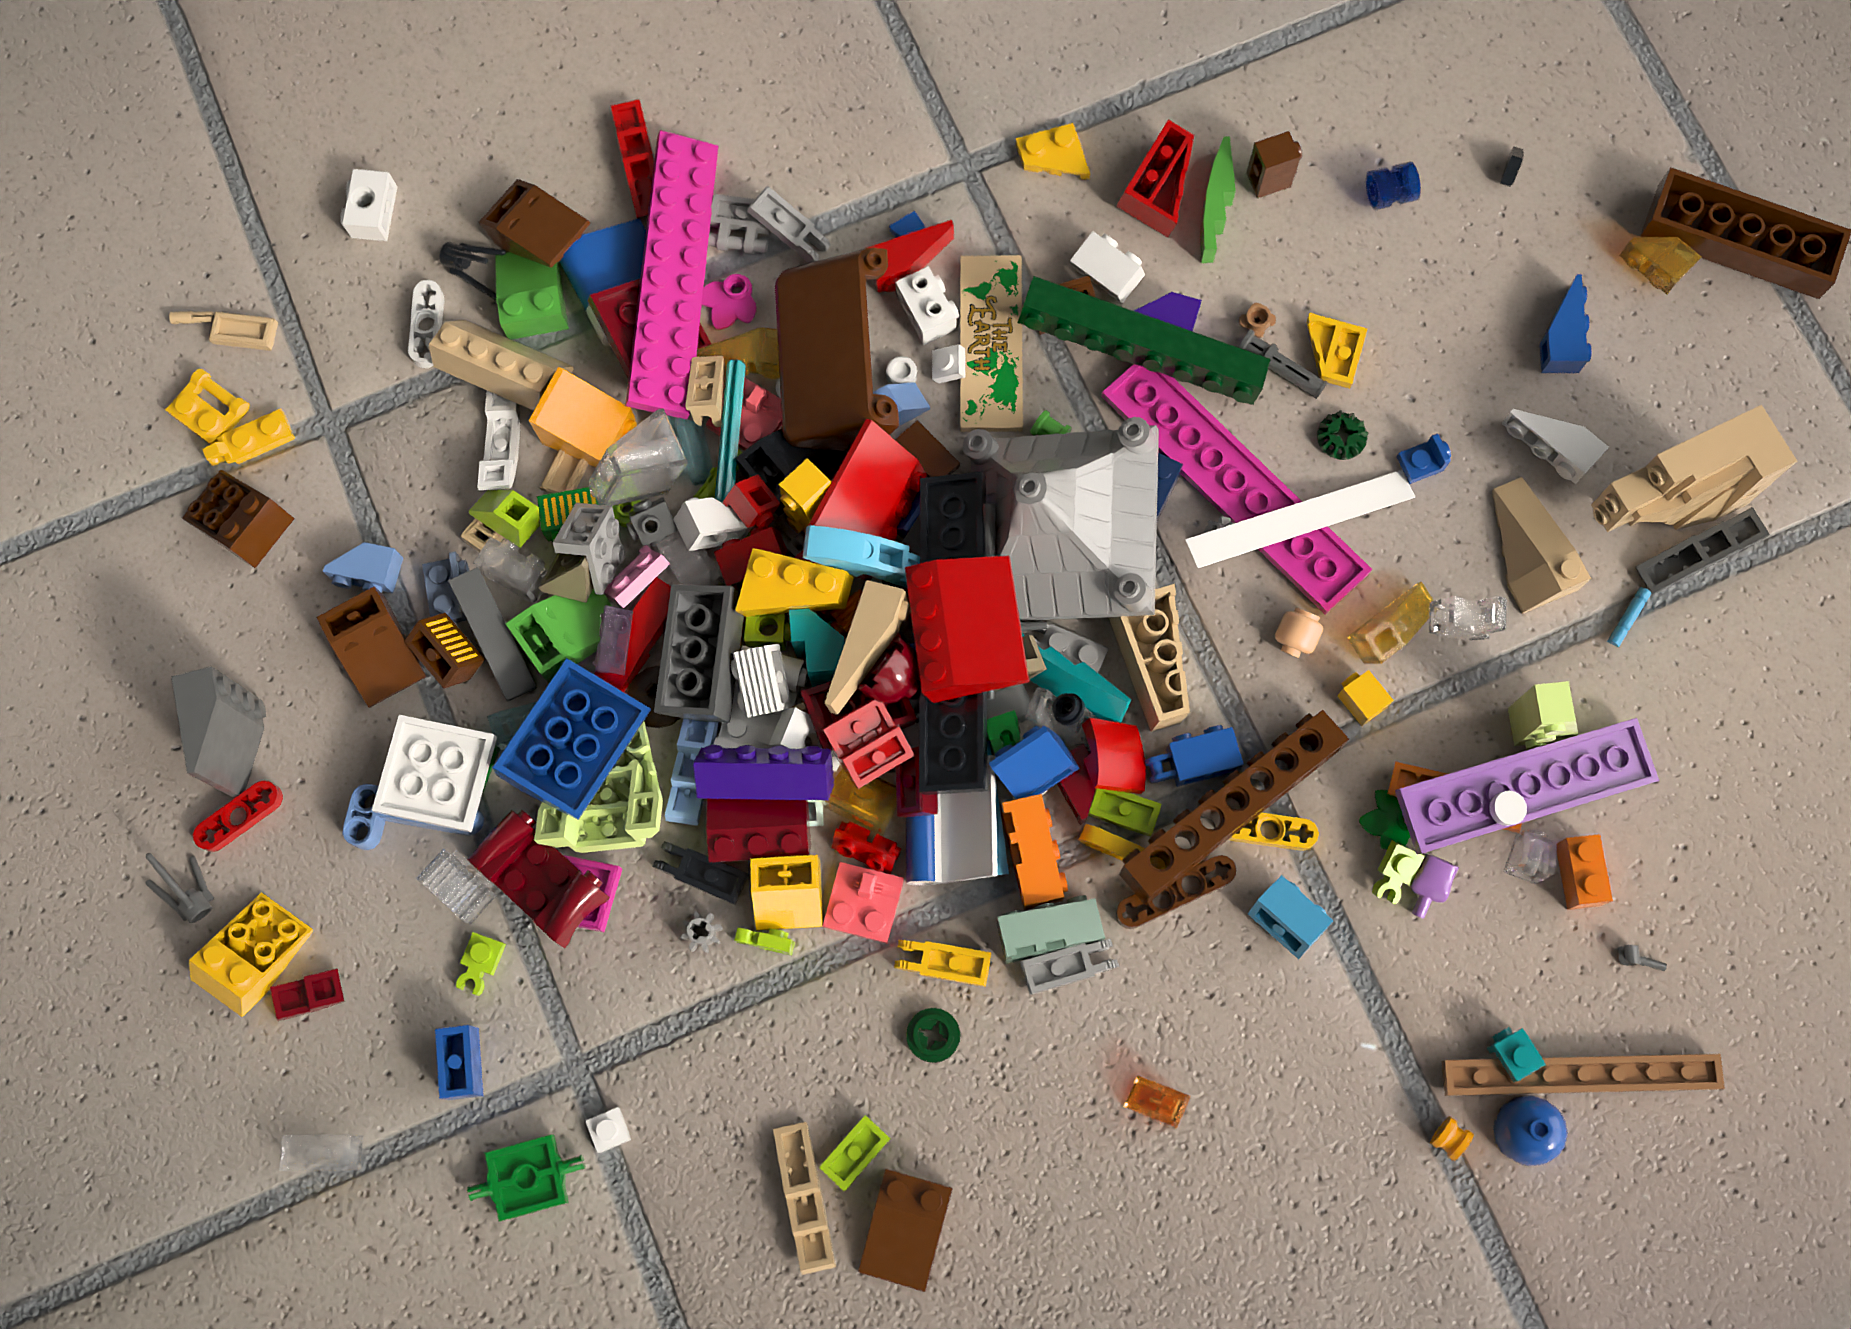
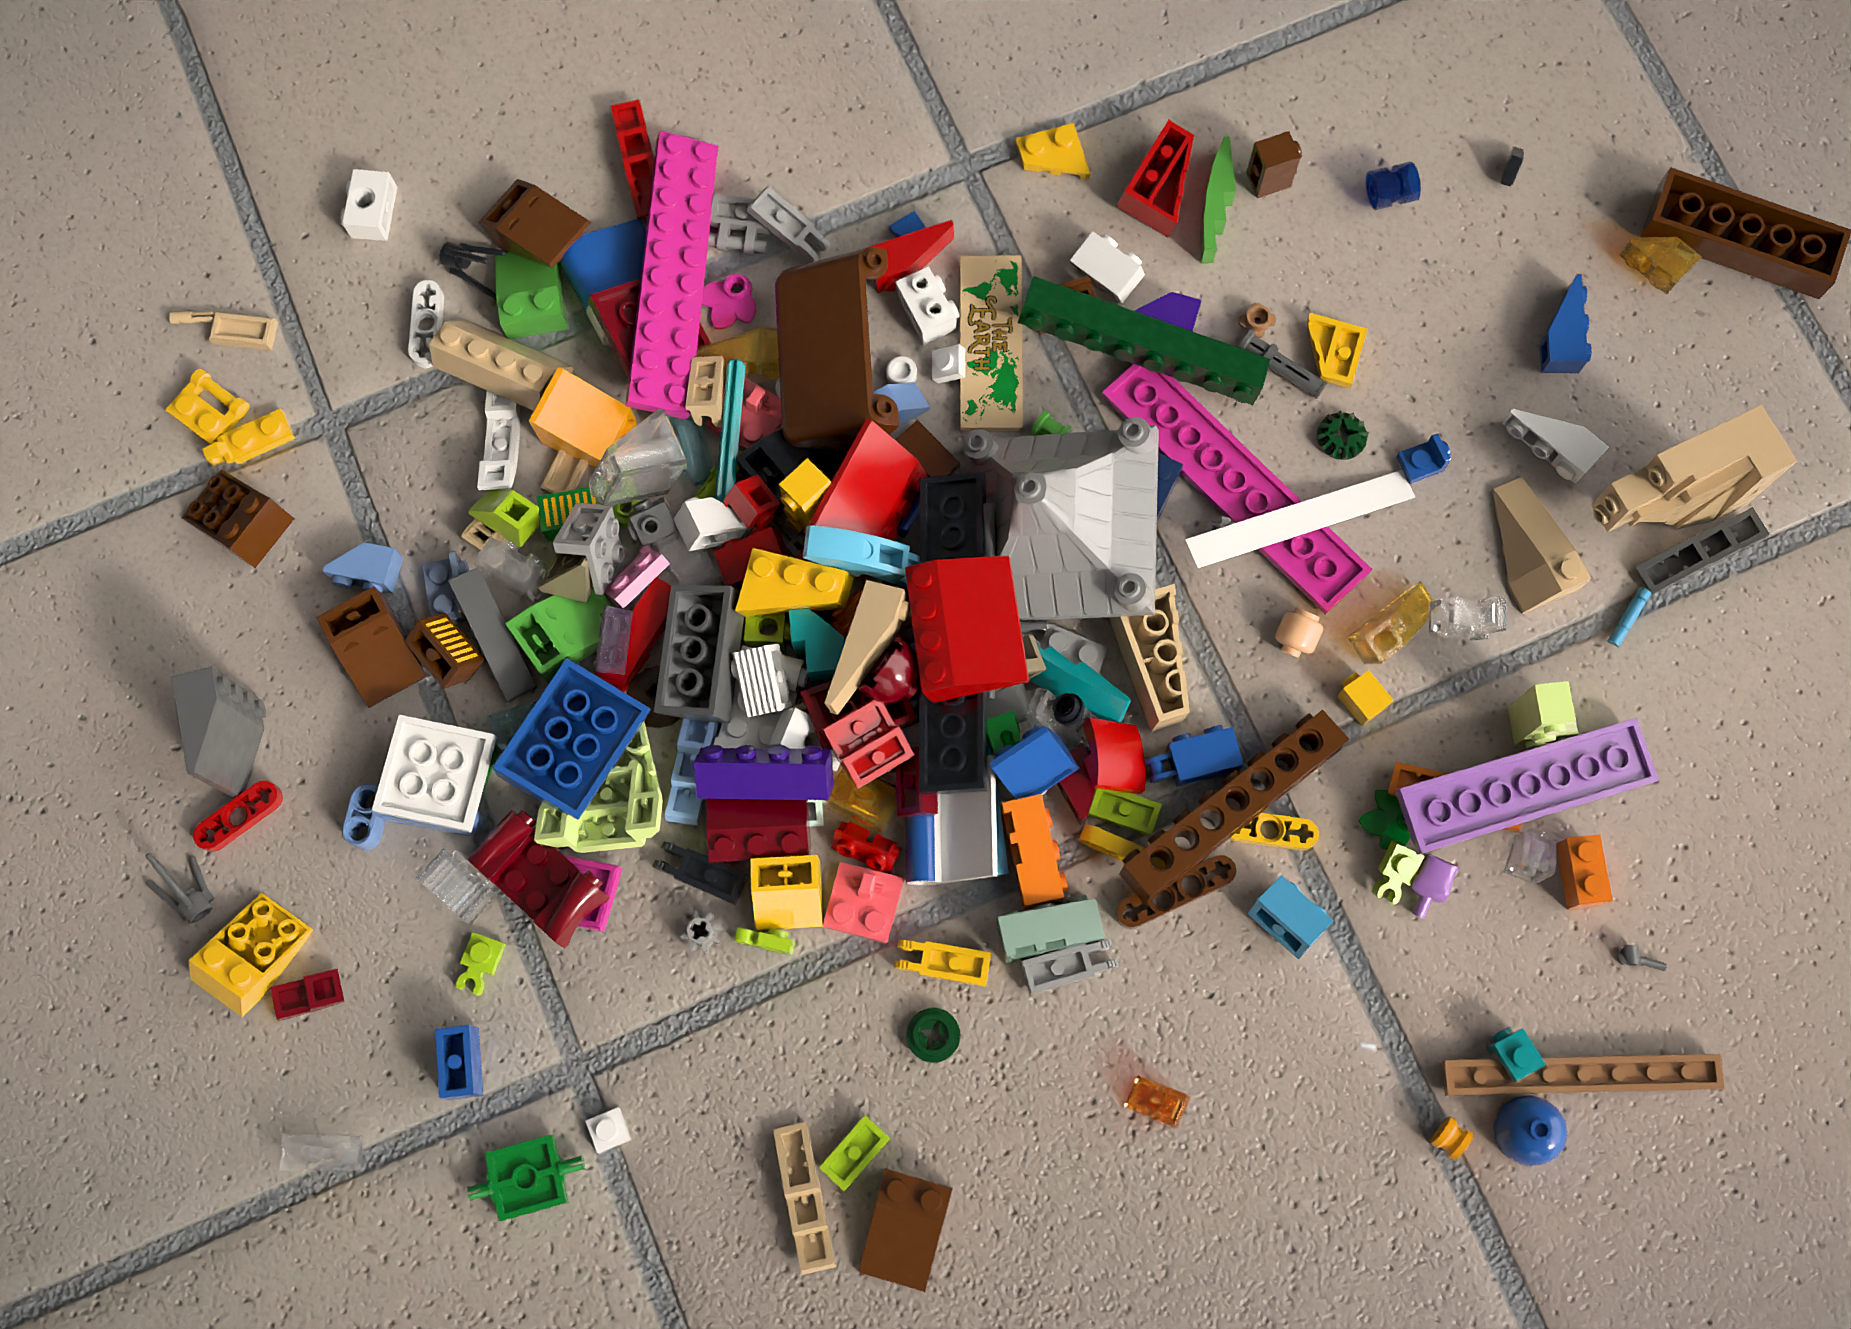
white tile [1490,791,1527,826] -> none

